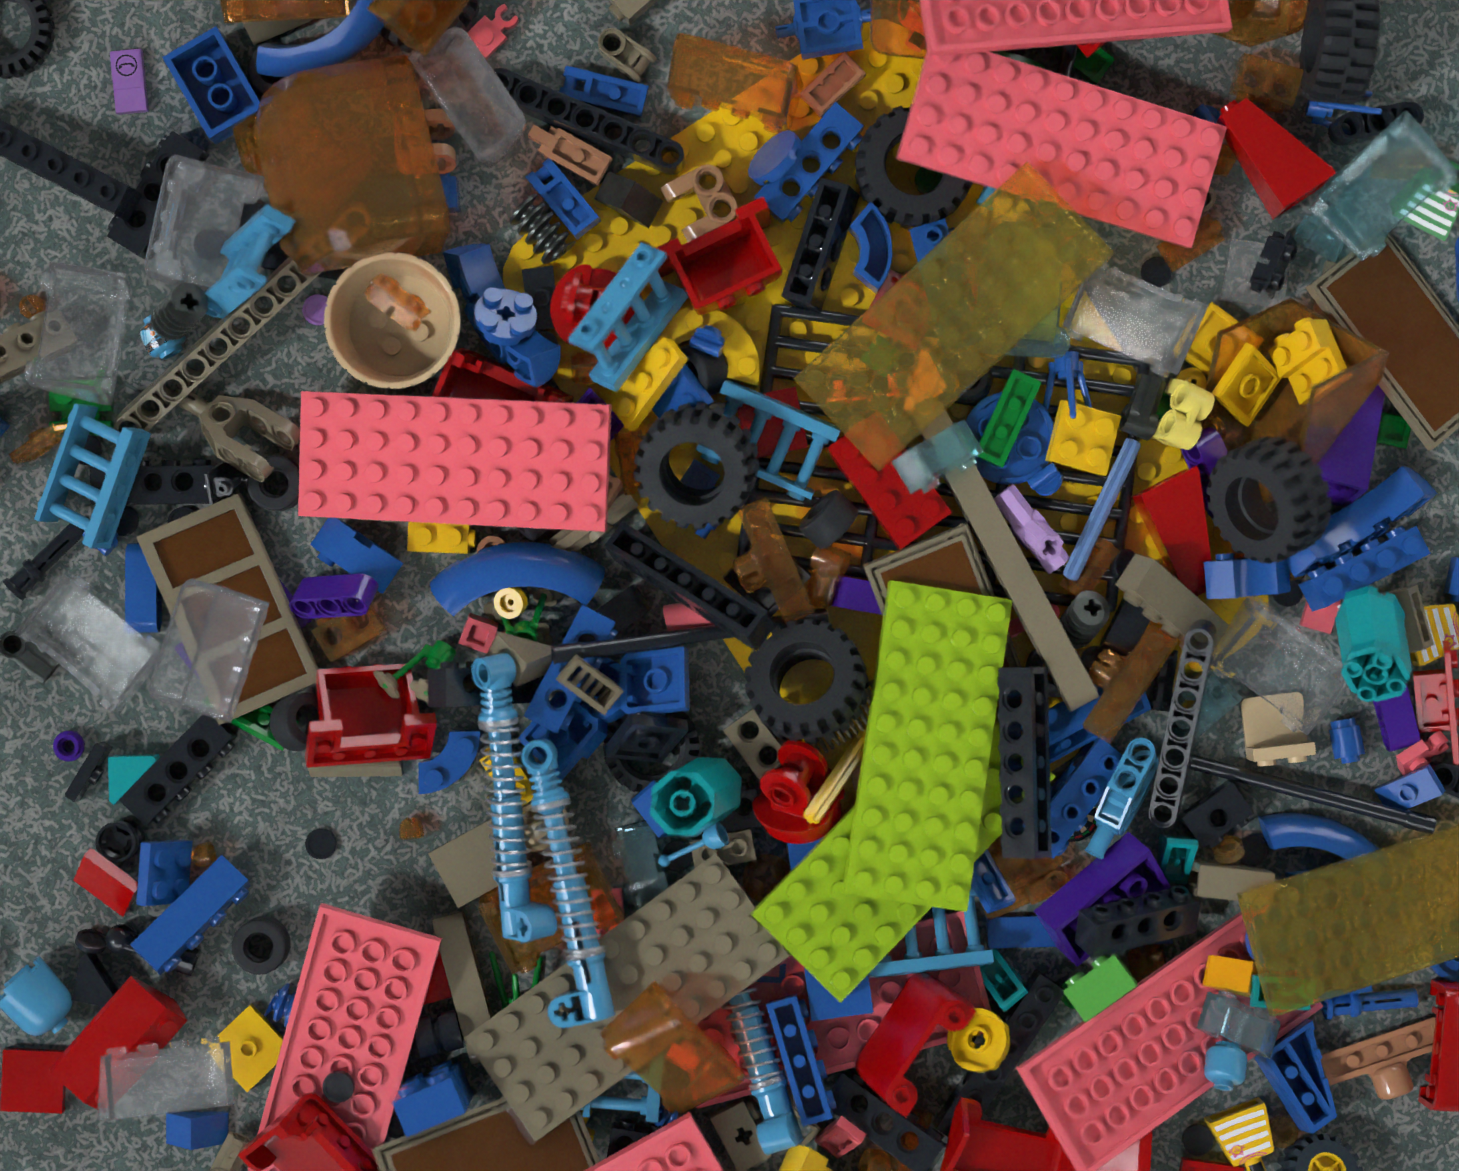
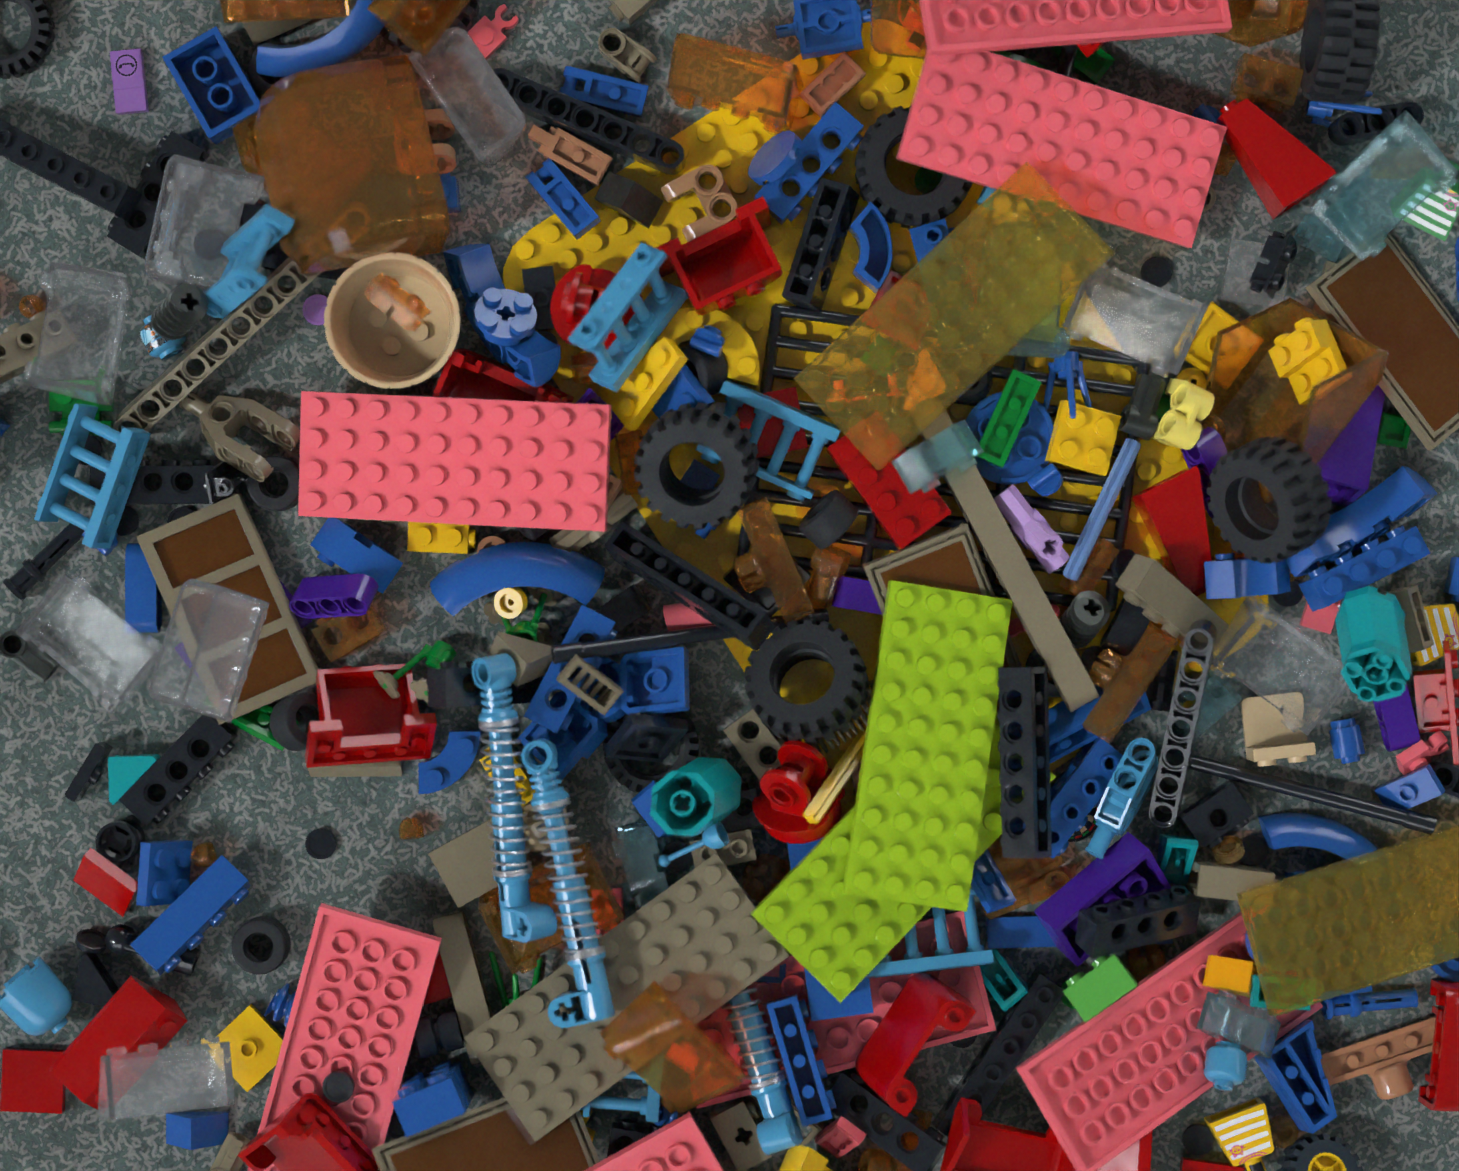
clear orange plate [9,422,68,464] -> none
dark purple plate [53,730,85,762] -> none
coral plate [458,613,506,654] -> none
pearl dark grey piece [509,193,576,264] -> none
yellow plate [947,1008,1010,1073] -> none
clear orange hinge [1156,214,1225,273] -> none
yellow plate [1212,343,1281,427] -> none

